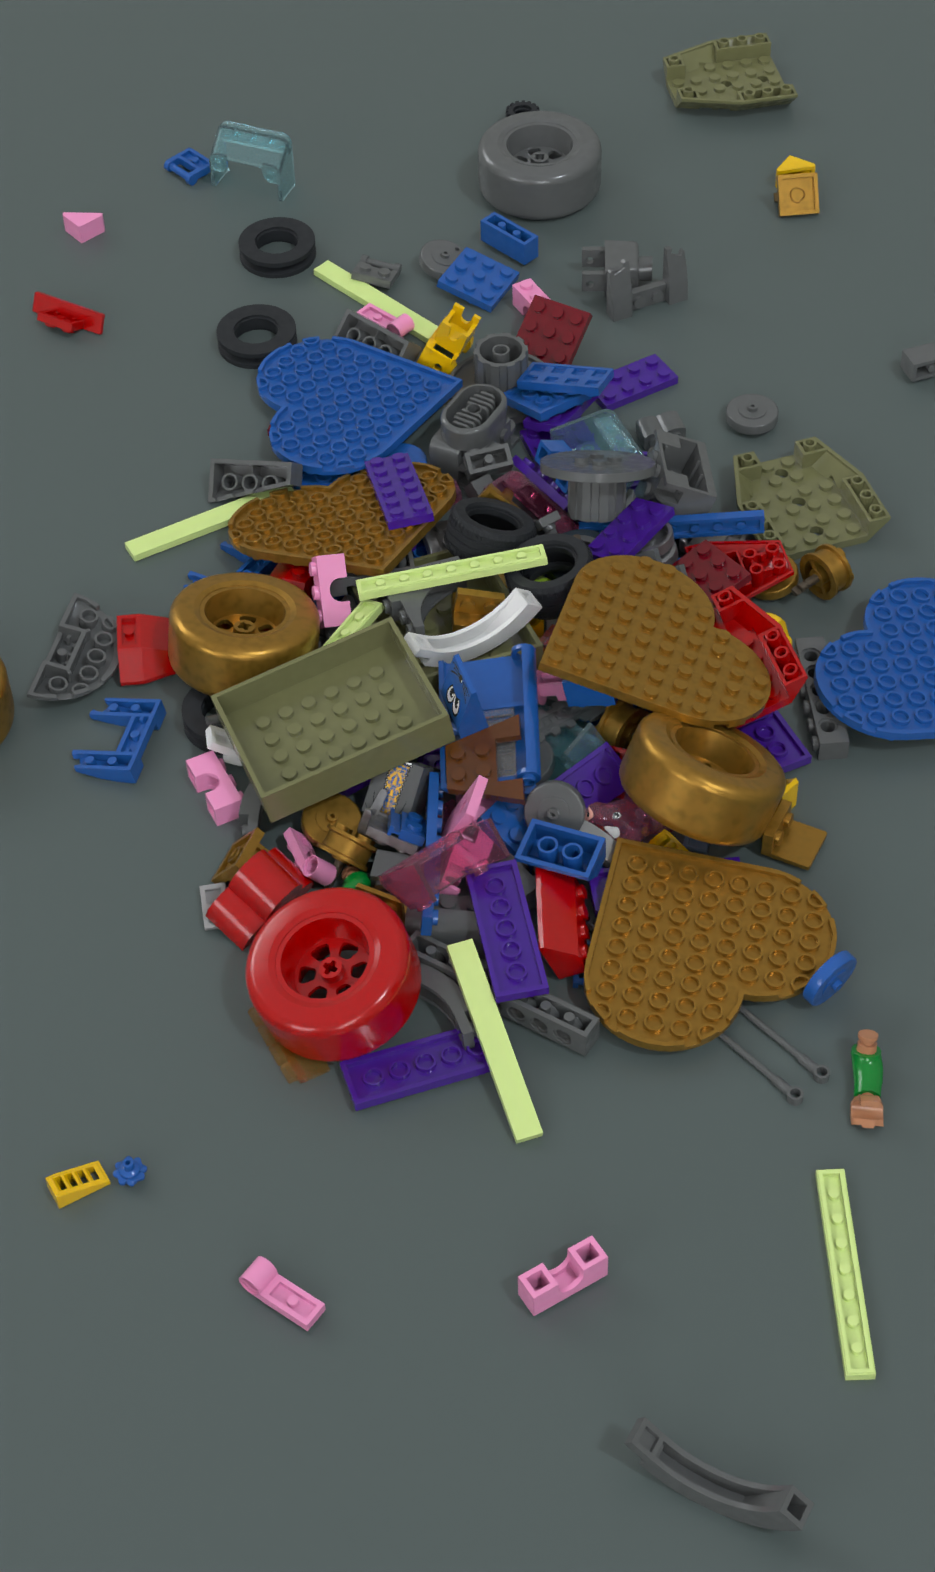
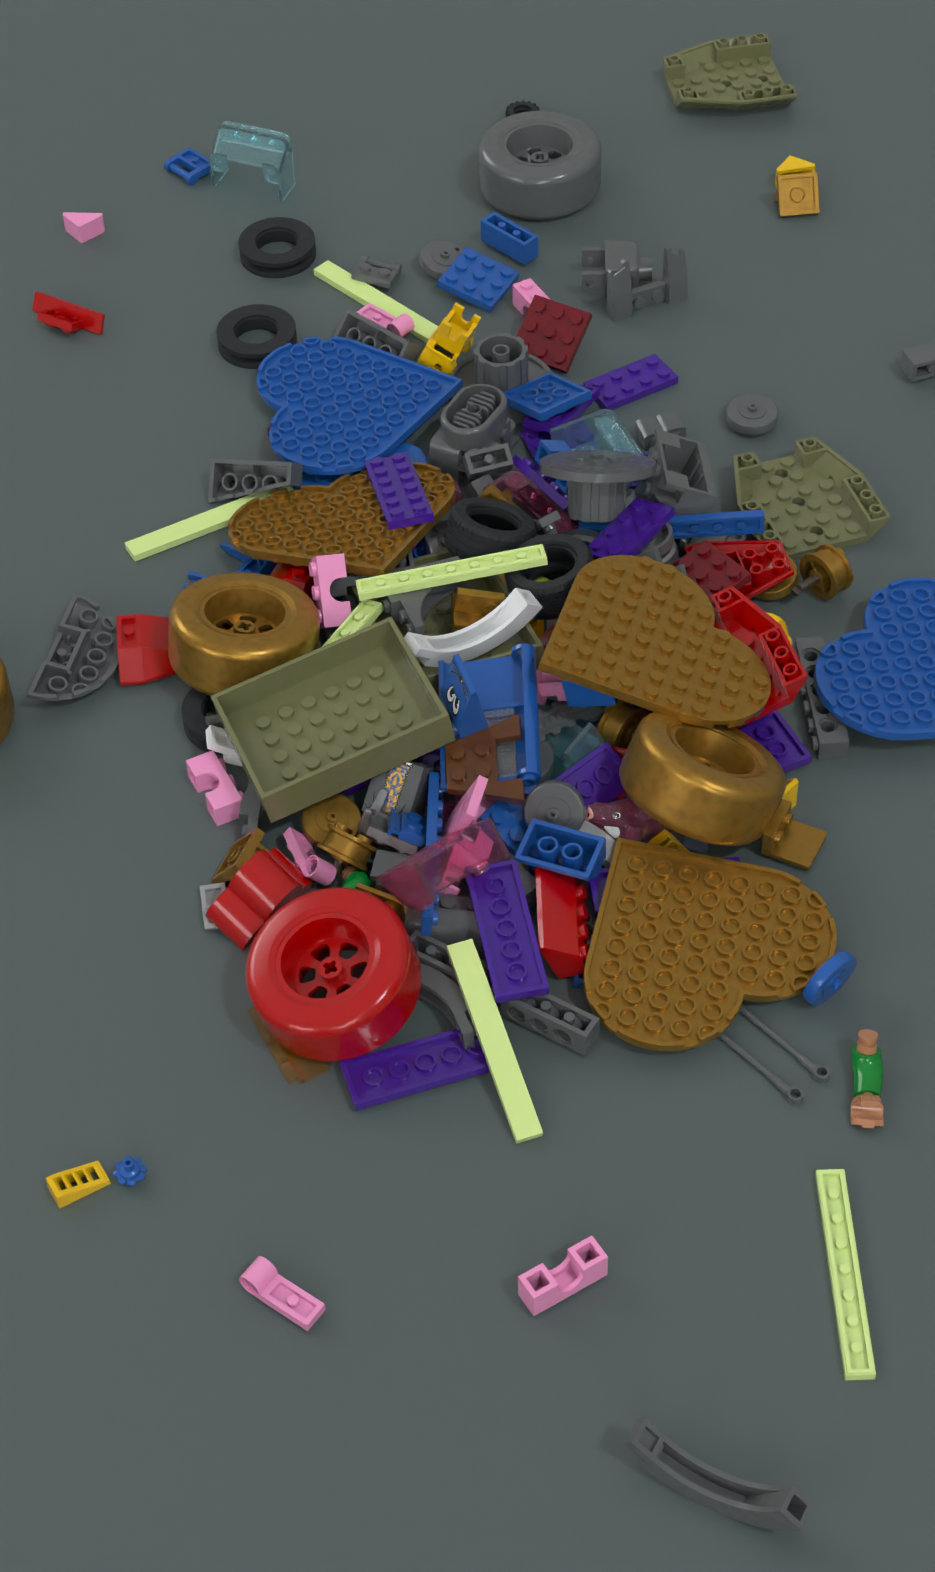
blue wedge [72,698,166,784] -> none
blue plate [517,362,614,397] -> none

